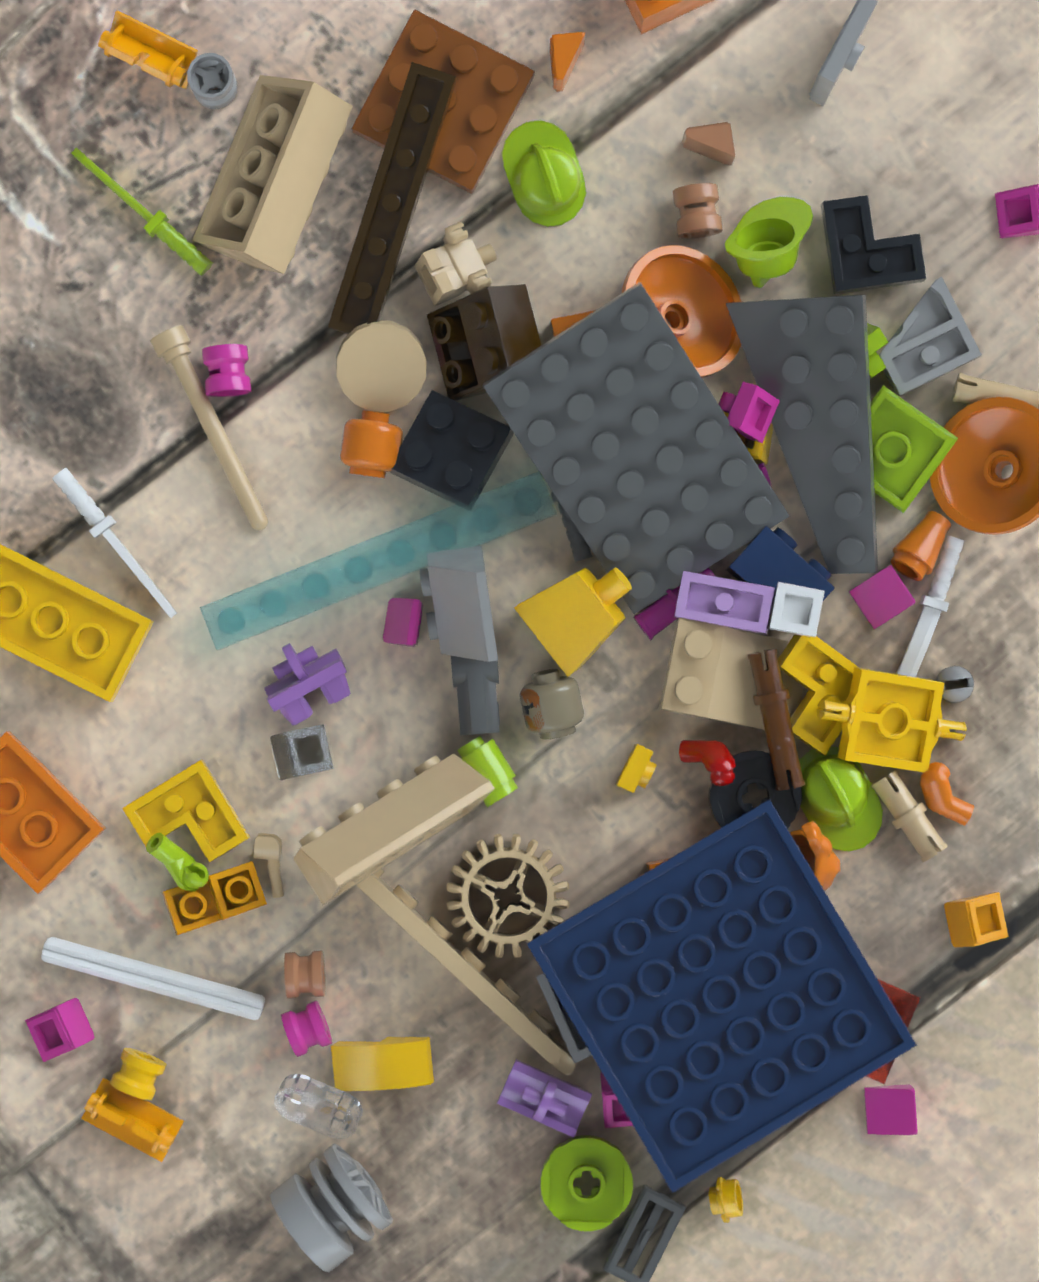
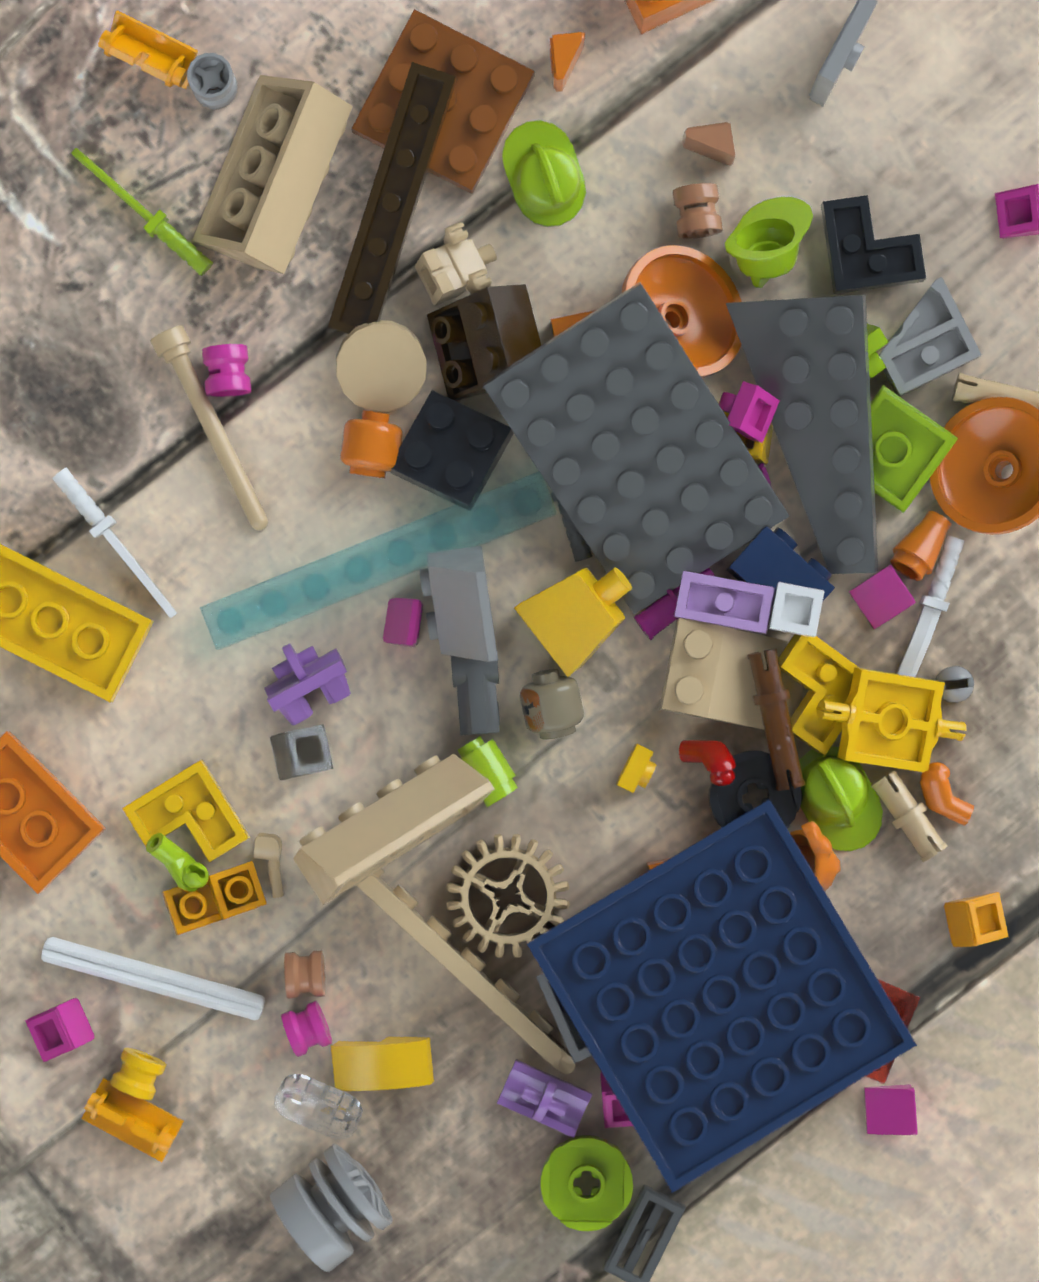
yellow plate [709,1177,743,1223] -> none

